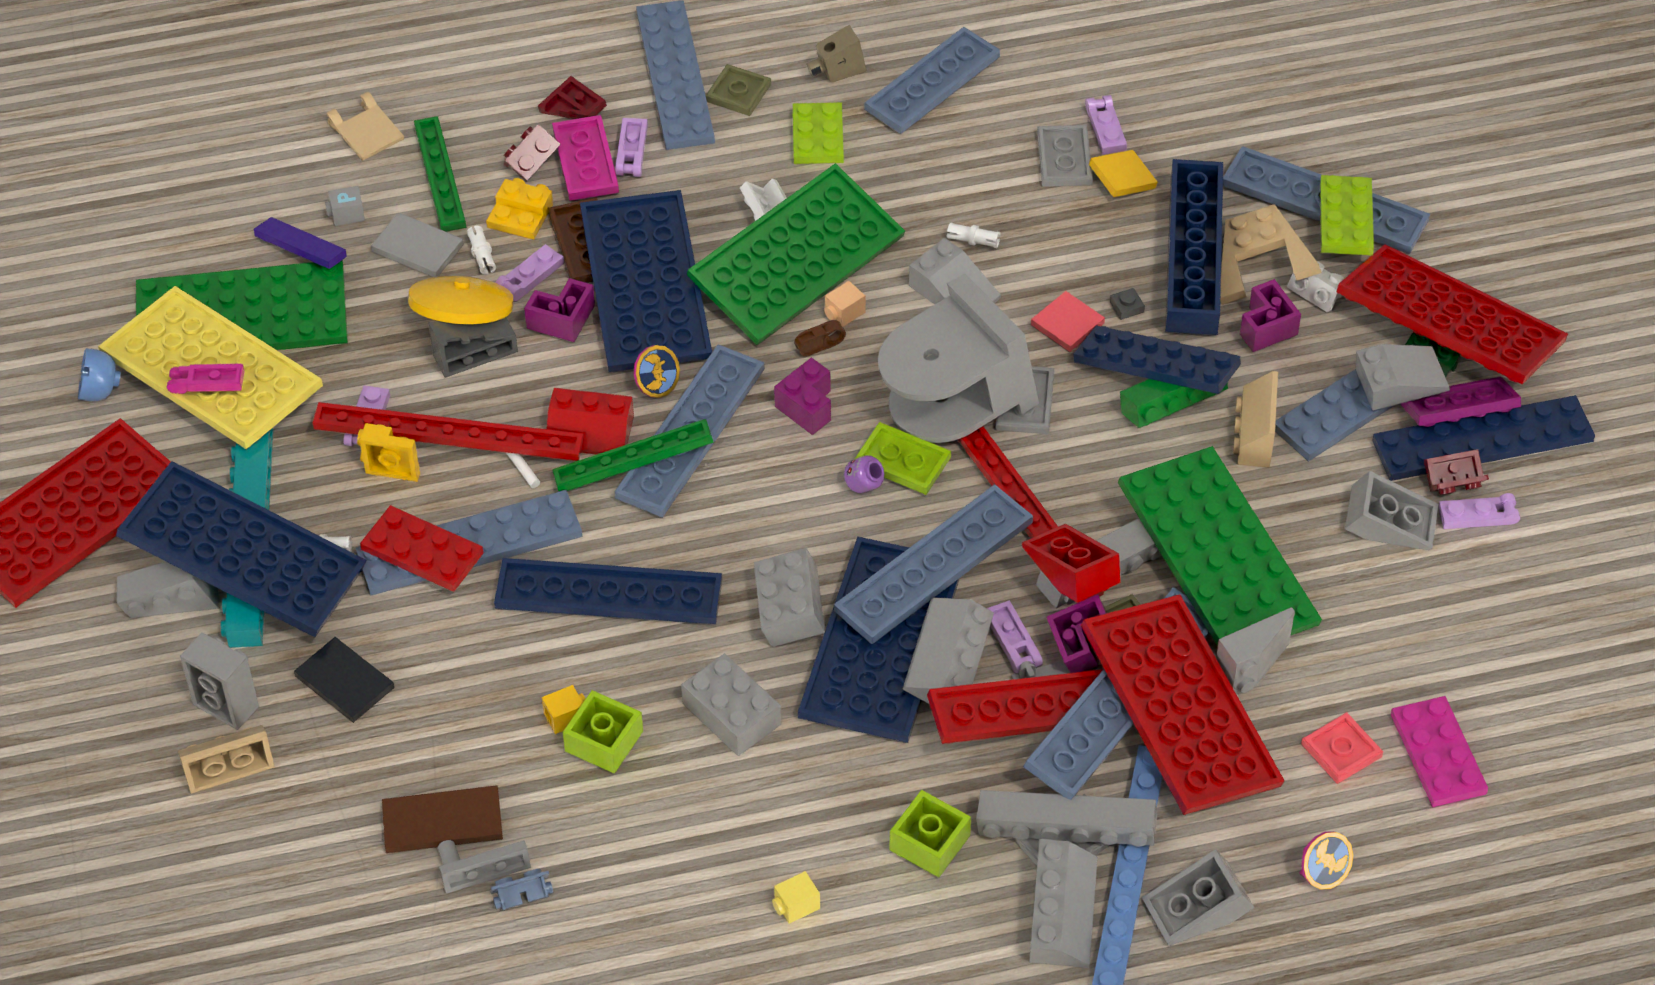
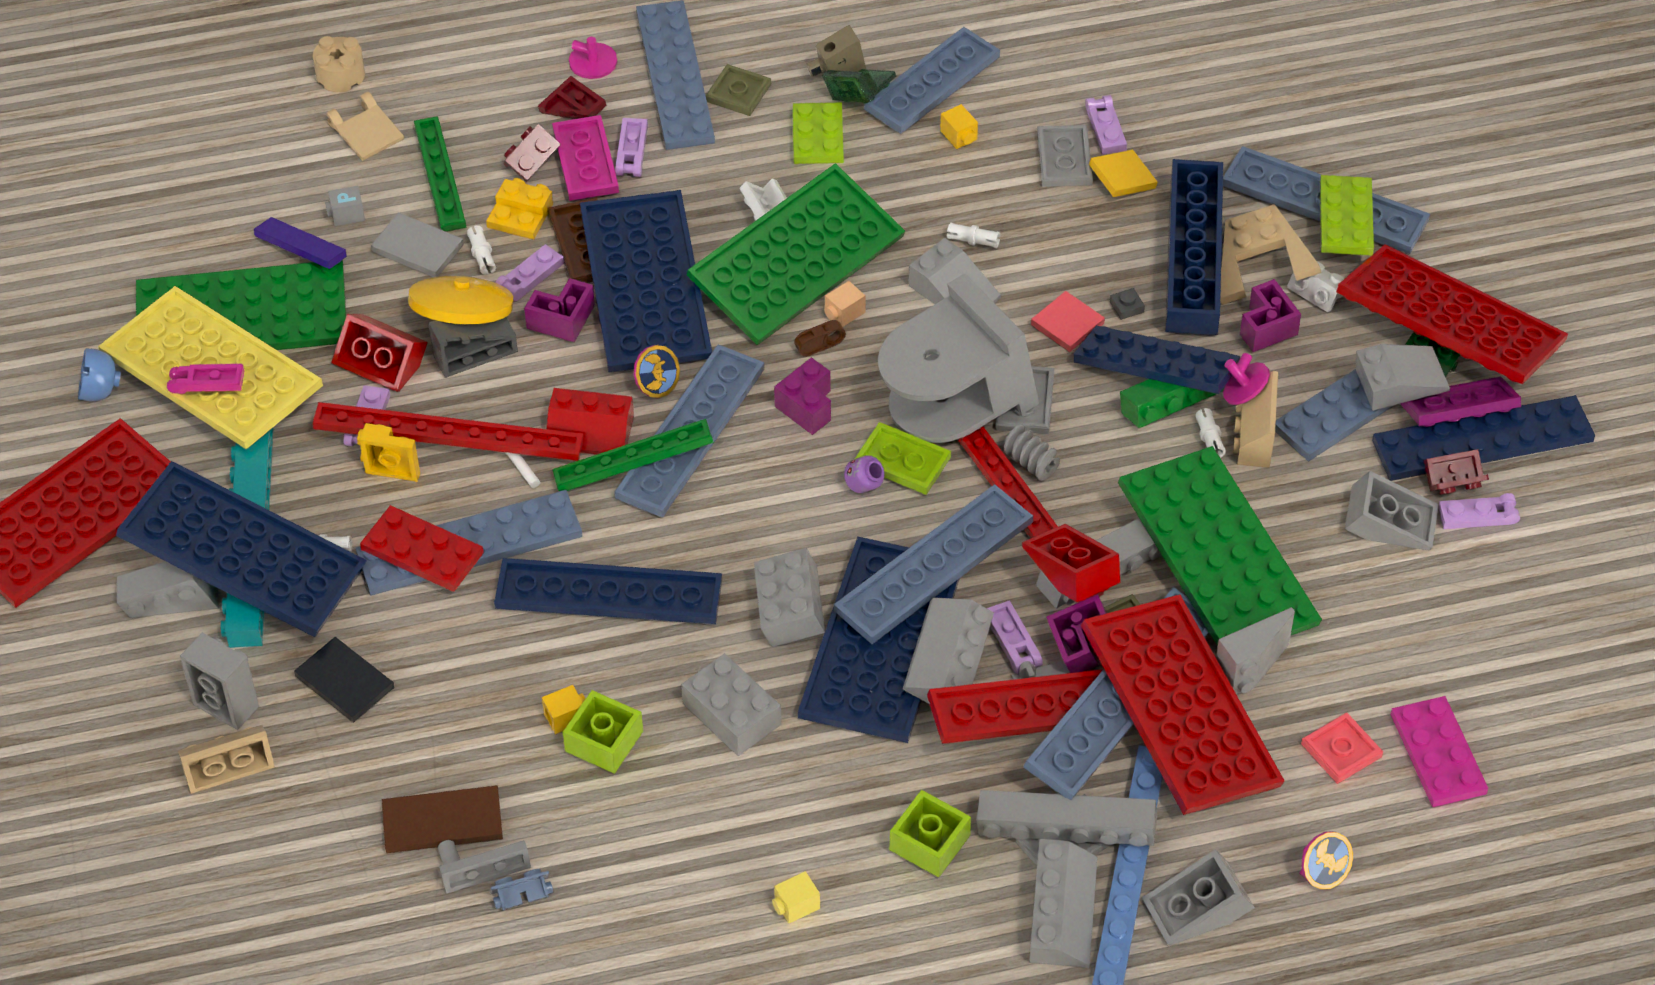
none -> tan brick [313,36,365,92]
none -> red slope [331,314,428,392]
none -> dark pink shield [569,36,617,79]
none -> clear green bracket [822,69,897,104]
none -> yellow brick [940,104,978,149]
none -> light grey piece [1002,424,1060,481]
none -> white pin [1195,408,1226,458]
none -> dark pink shield [1223,353,1270,405]

